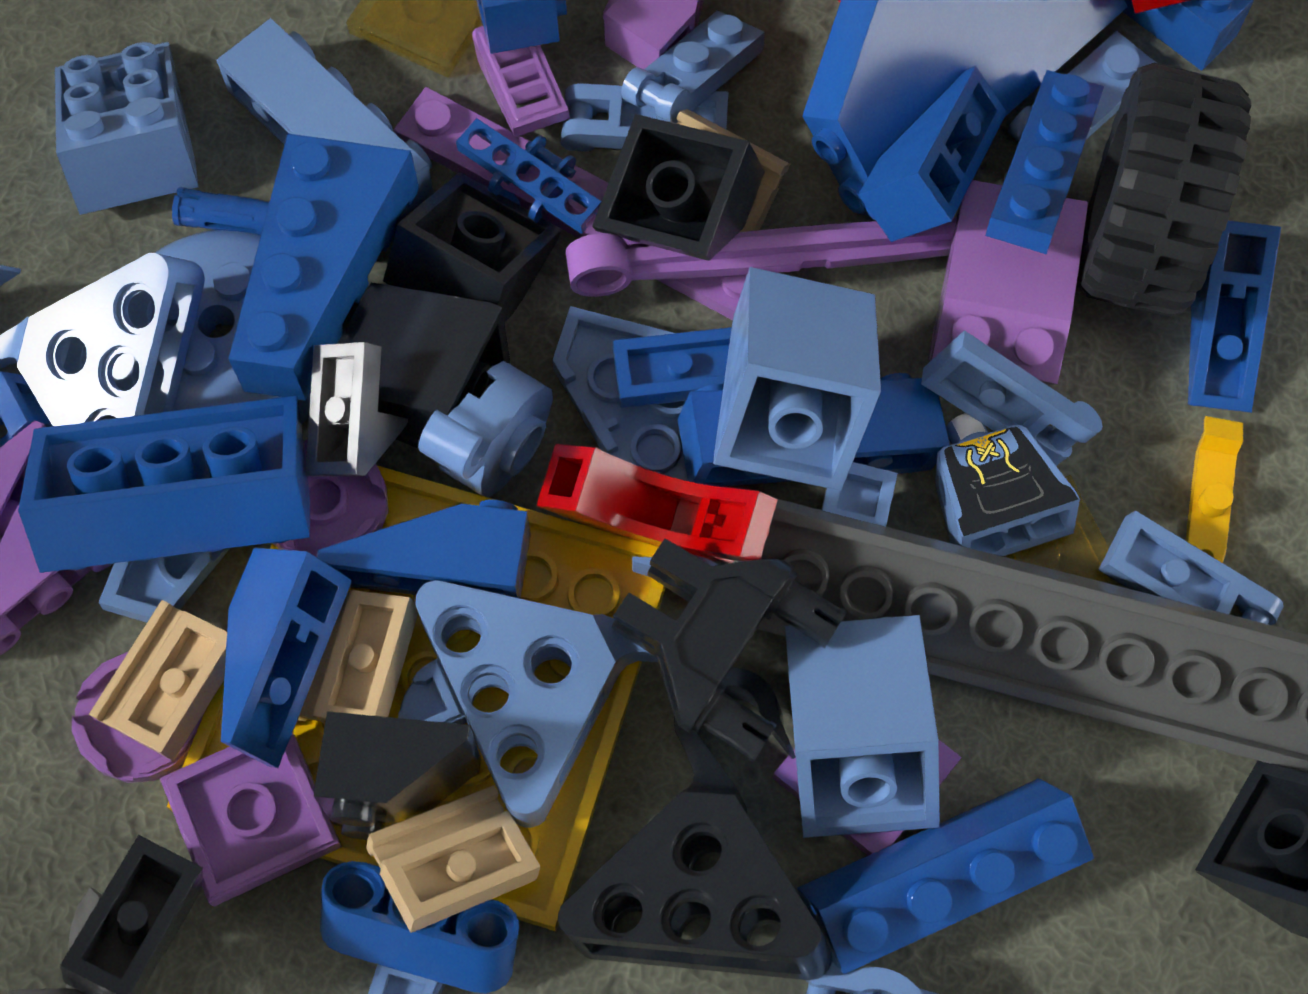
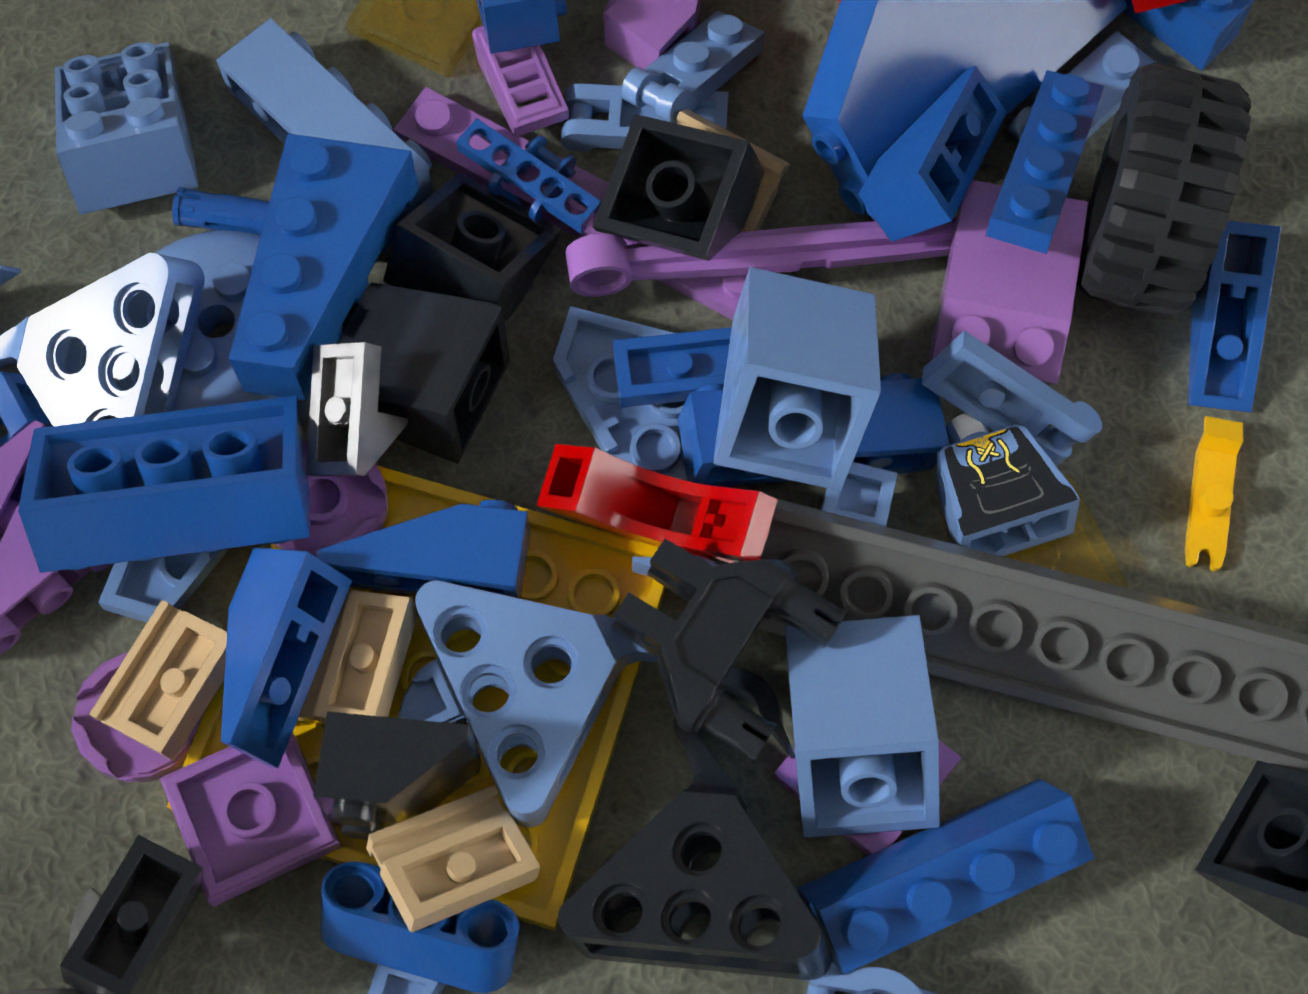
medium blue piece [418,361,553,497] -> none
medium blue plate [1098,511,1284,625] -> none

